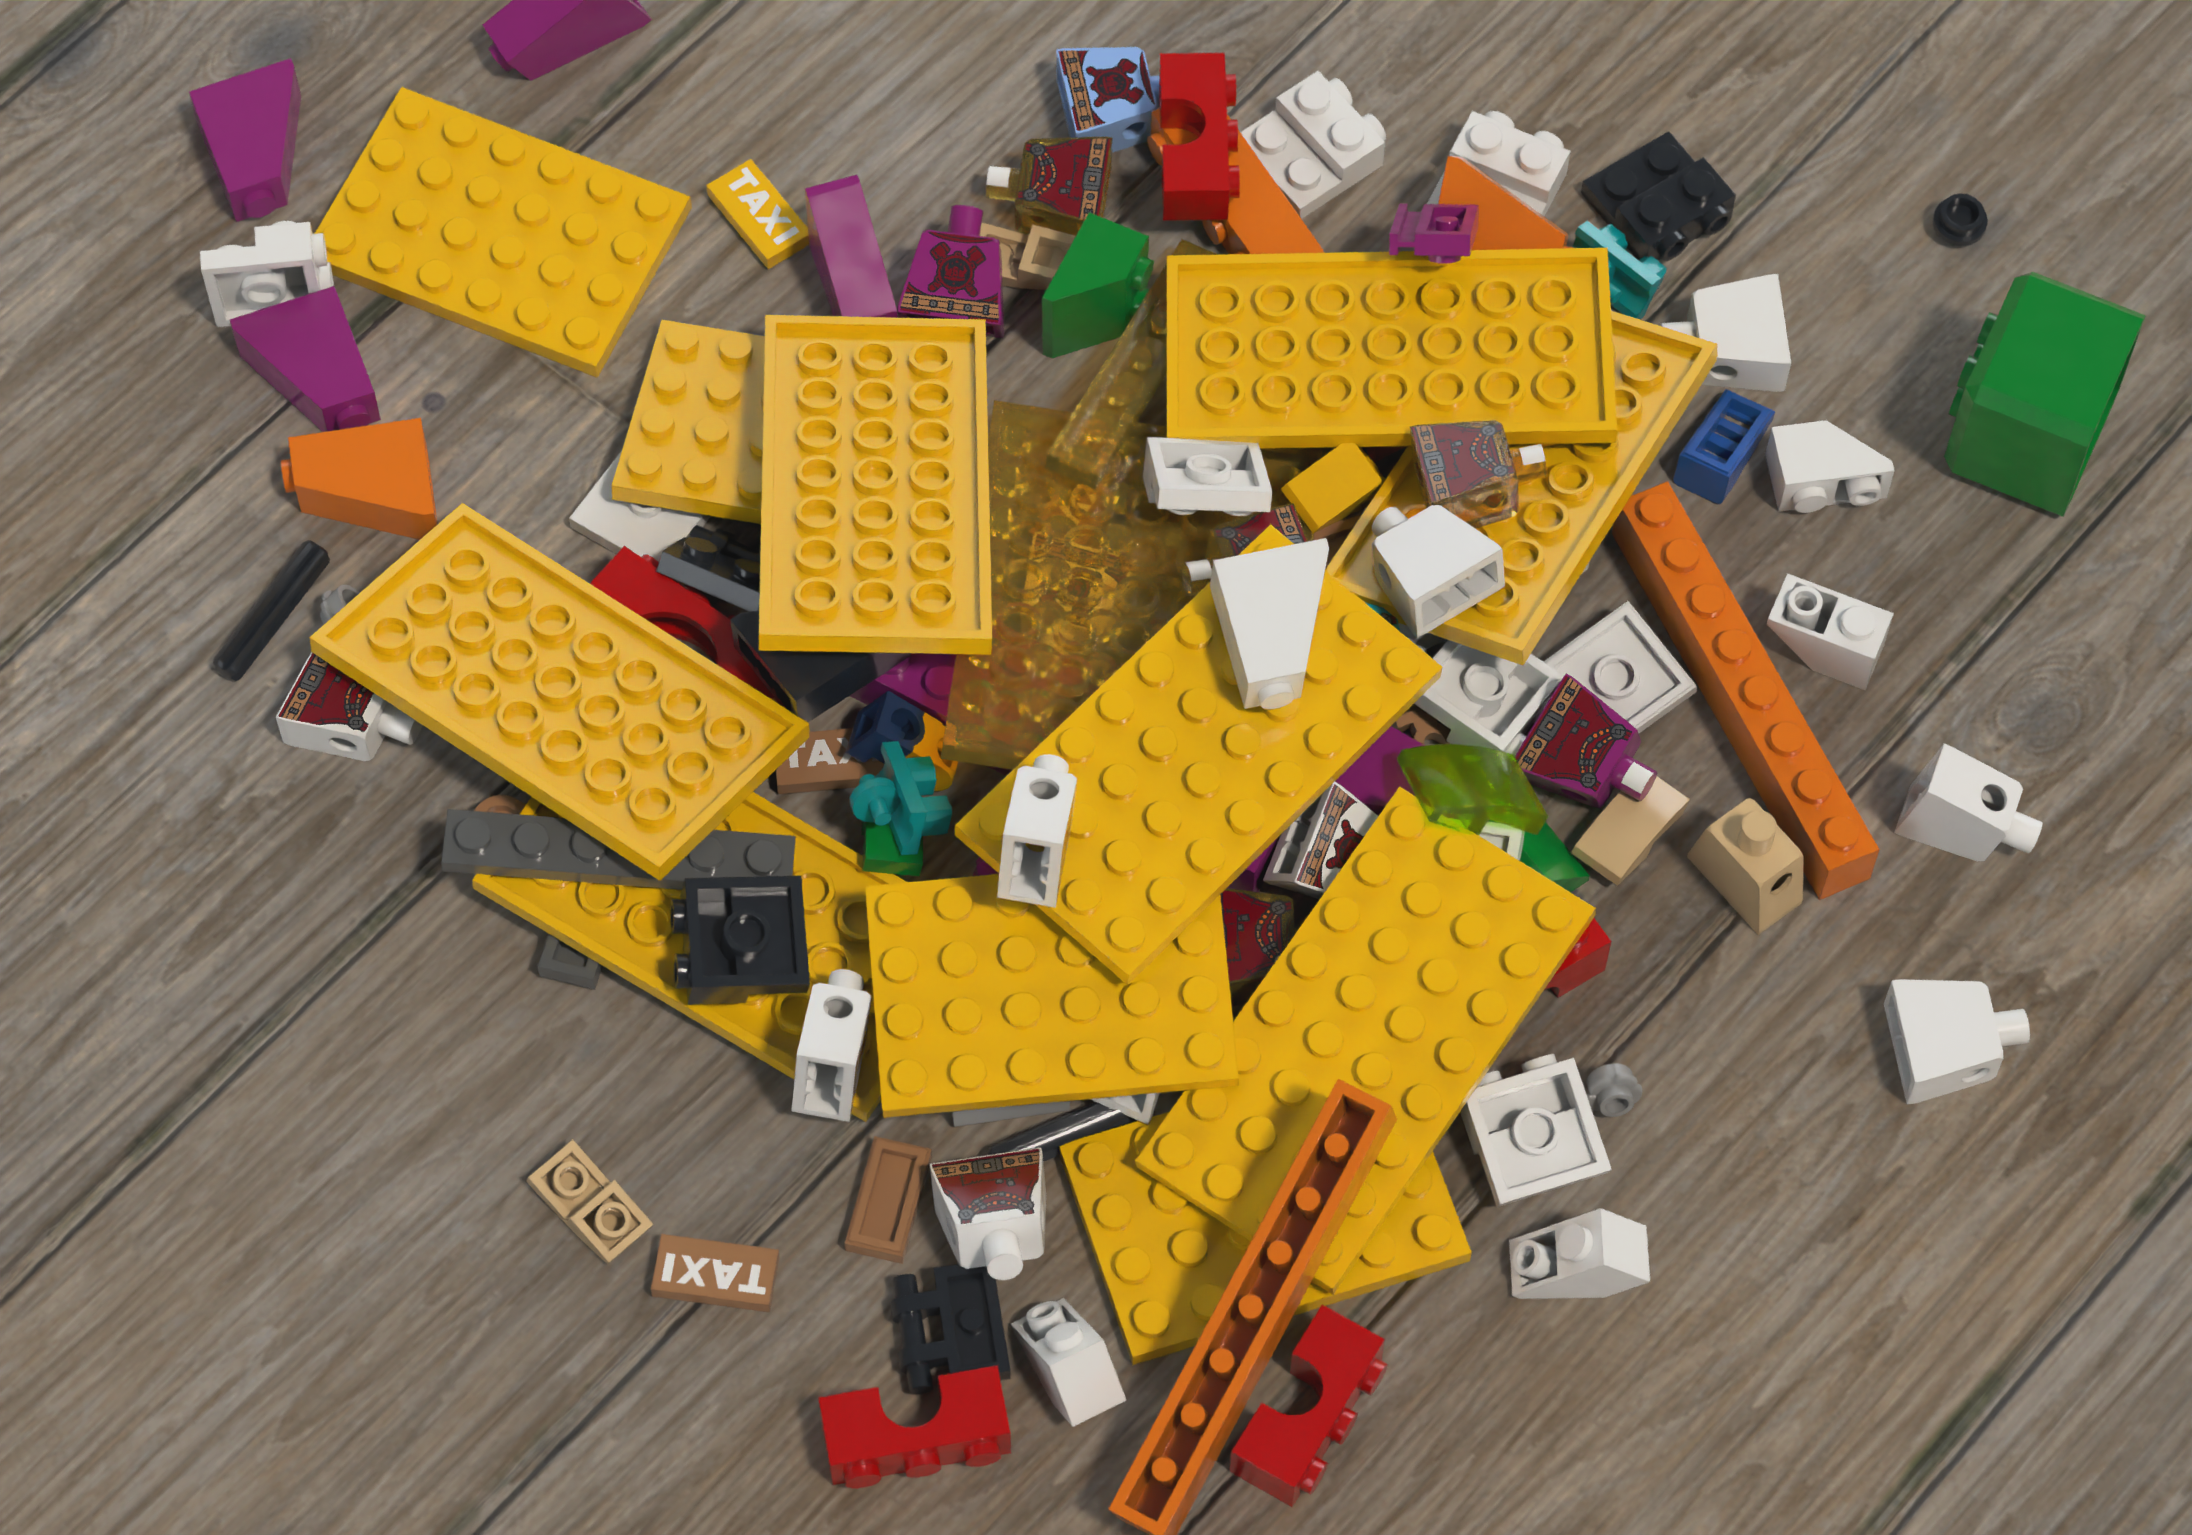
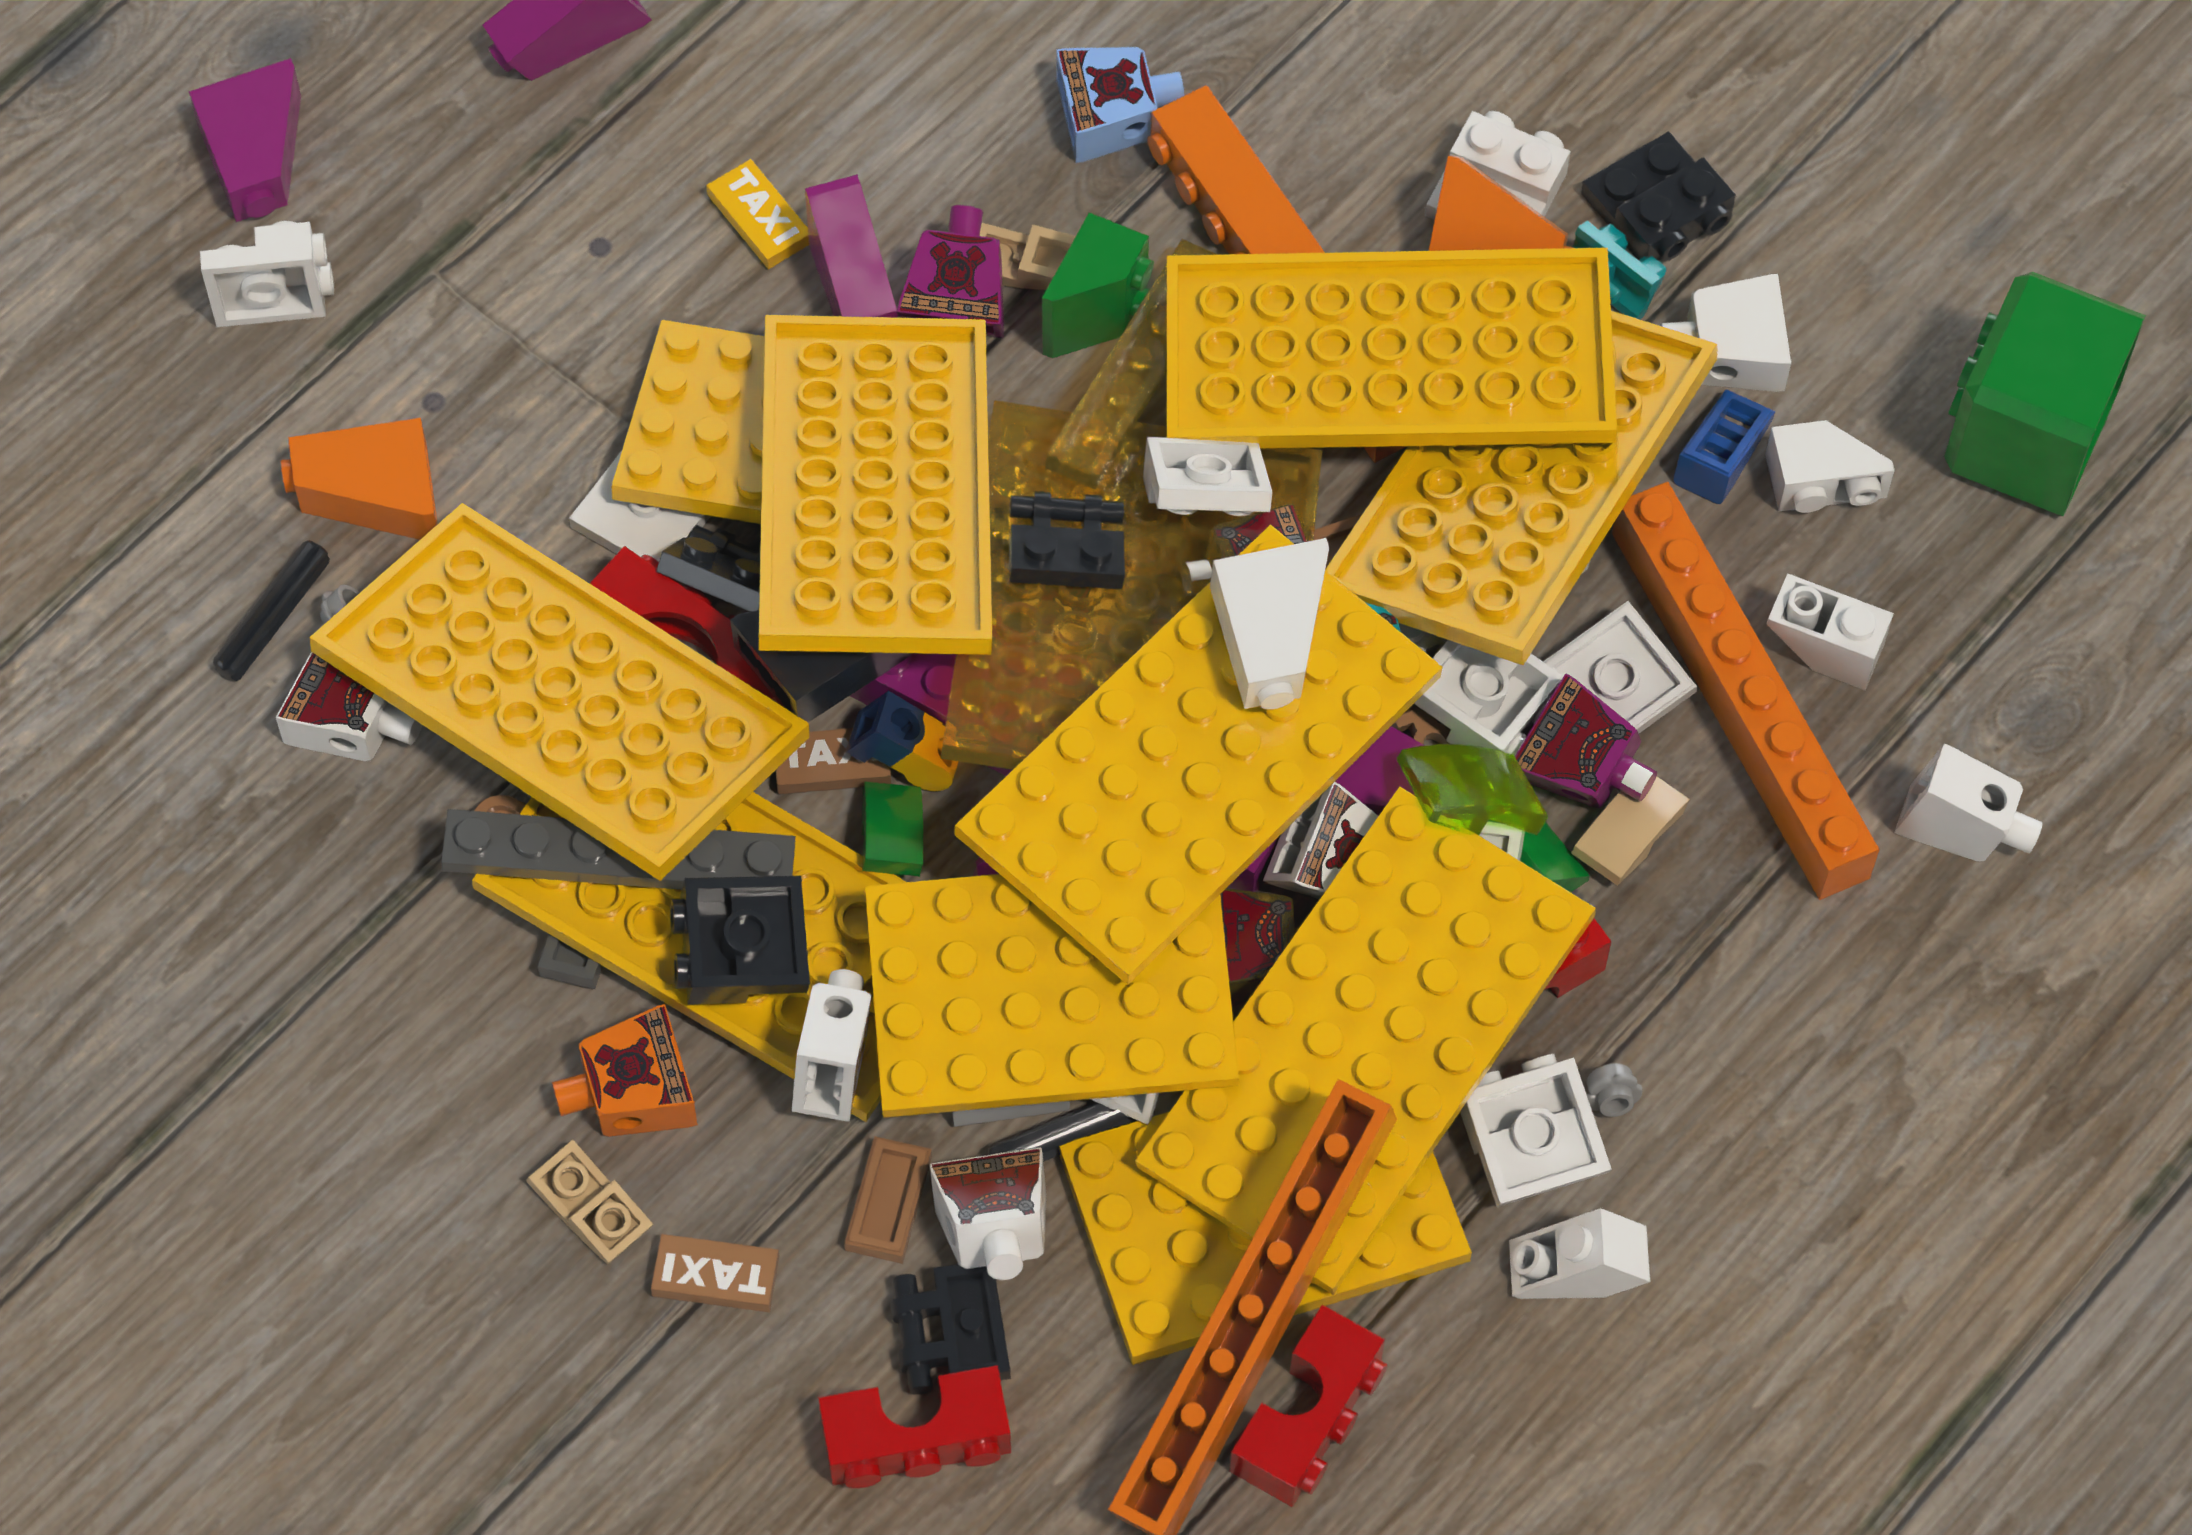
magenta slope [229,286,381,432] -> none
yellow plate [314,87,692,378] -> none
teal hips [850,741,952,855] -> none
torso [986,137,1113,236] -> none
white torso [997,754,1077,908] -> none
white slope [1011,1298,1126,1427] -> none
red arch [1159,53,1240,221] -> none
white plate [1240,71,1386,219] -> none
yellow slope [1281,443,1385,534] -> none
white torso [1372,505,1505,638] -> none
magenta plate [1389,204,1479,263] -> none
torso [1410,420,1547,529] -> none
tan torso [1687,798,1804,935] -> none
white torso [1884,979,2030,1105] -> none
black plate [1933,193,1988,246] -> none
none -> orange torso [552,1004,698,1137]
none -> black plate [1009,491,1125,589]

